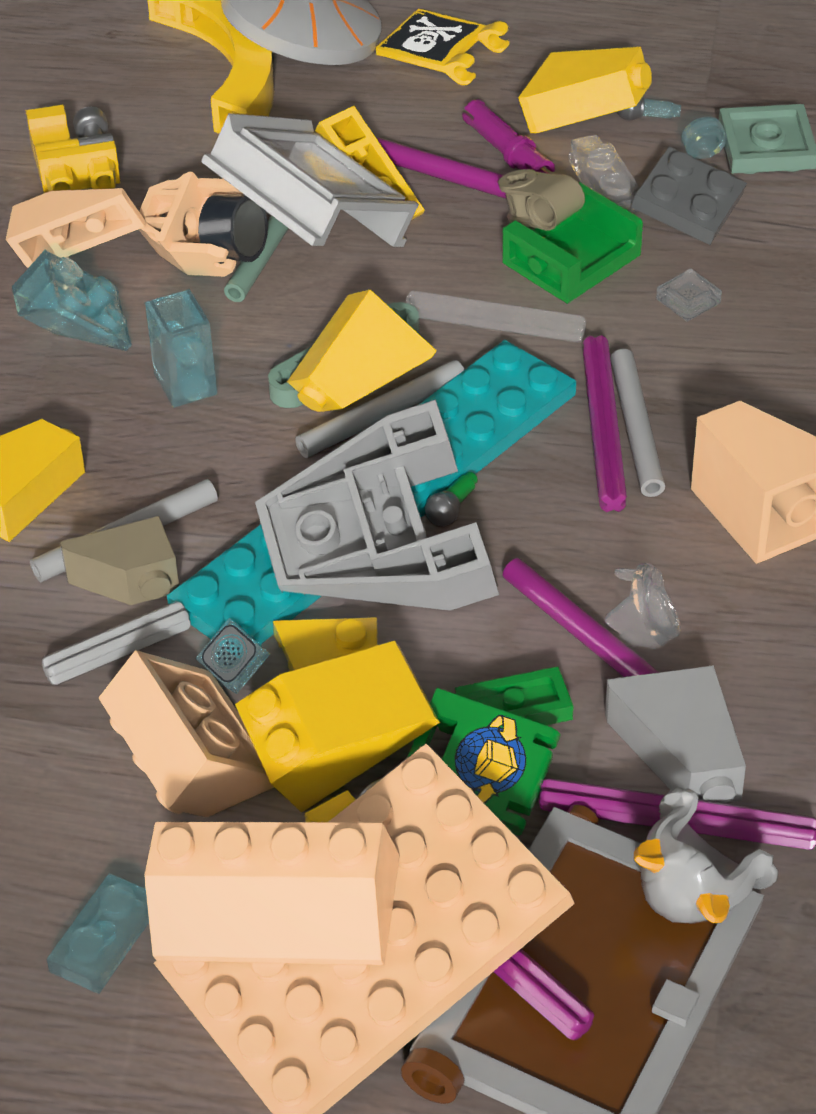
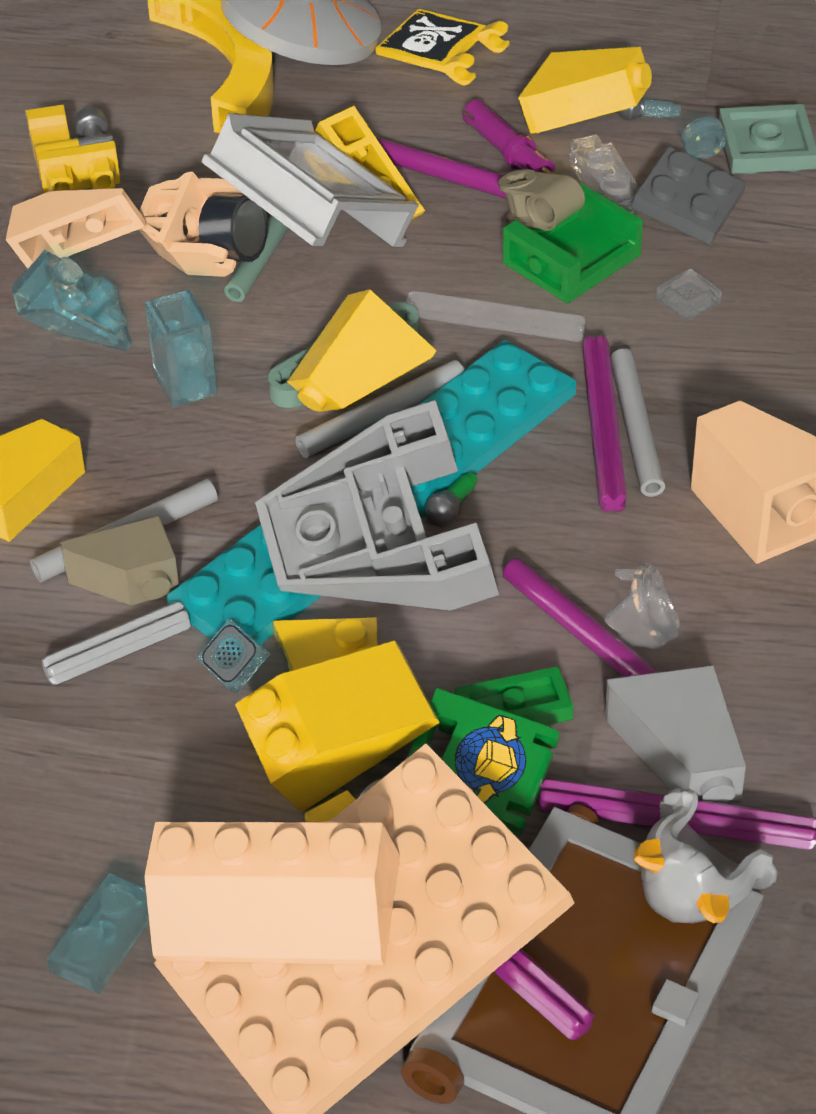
light nougat slope [99,650,274,817] -> none

